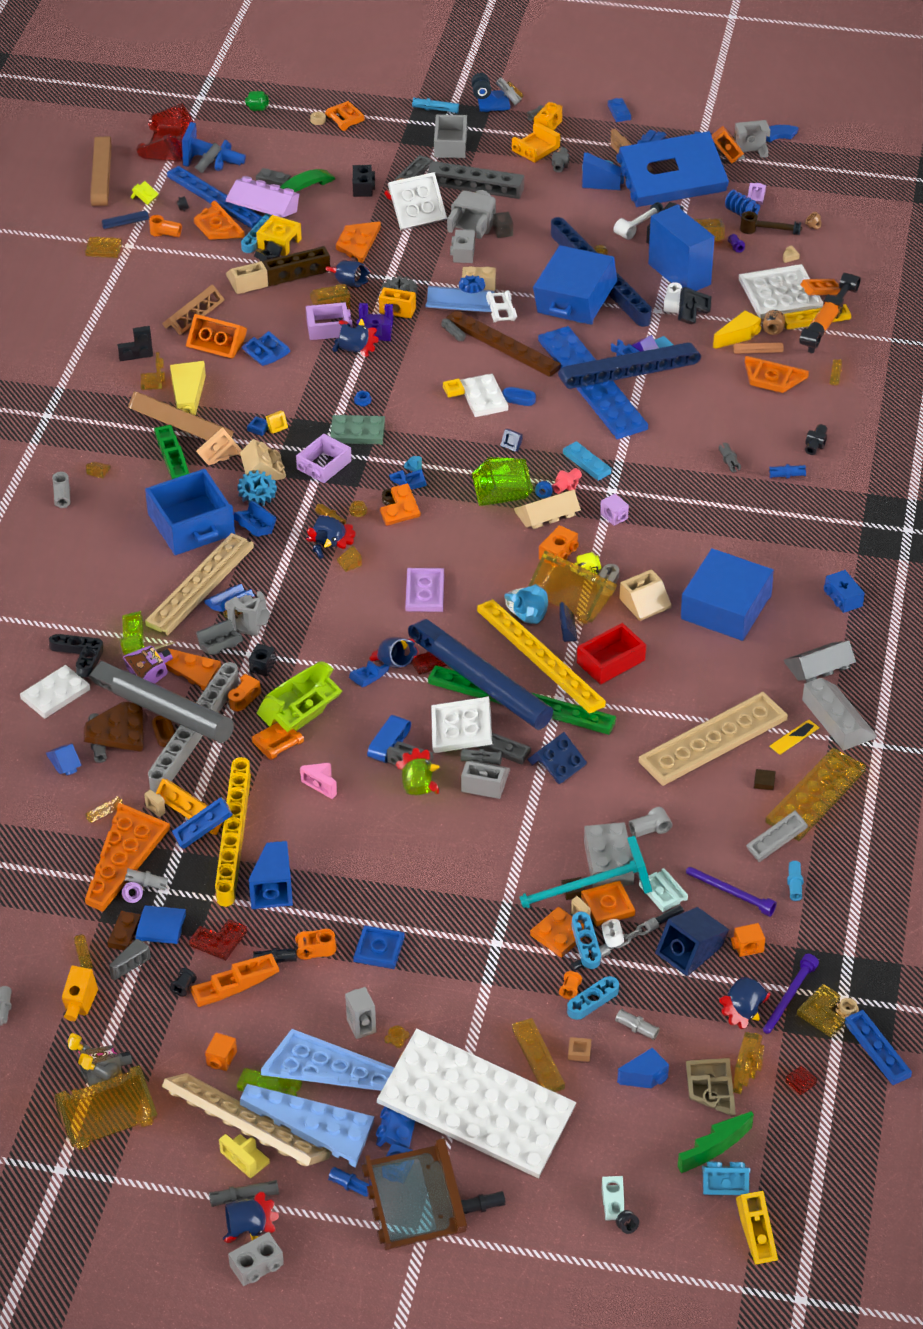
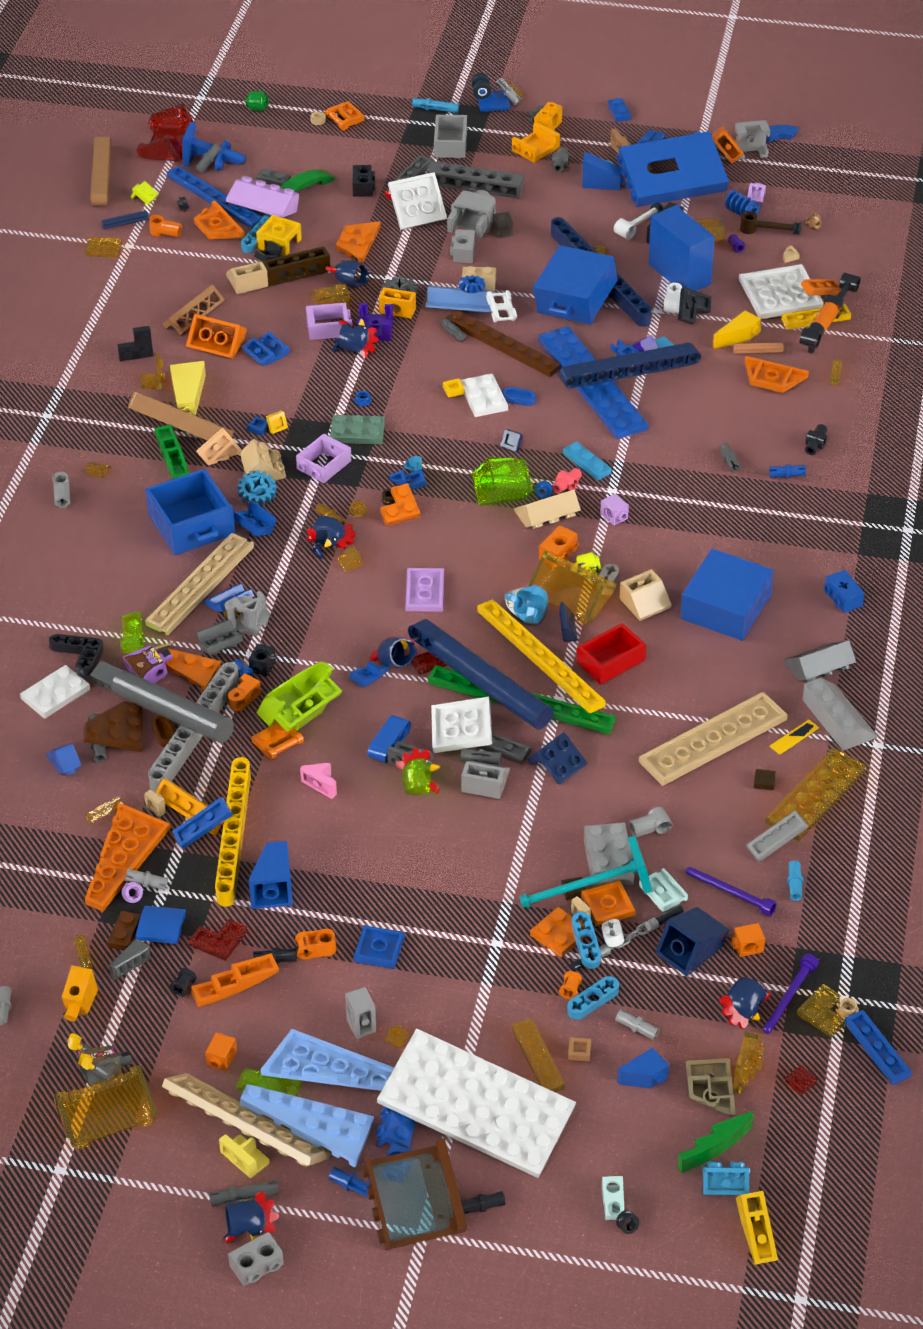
medium nougat head [763,310,785,335] -> none
none -> blue pin [233,659,253,678]

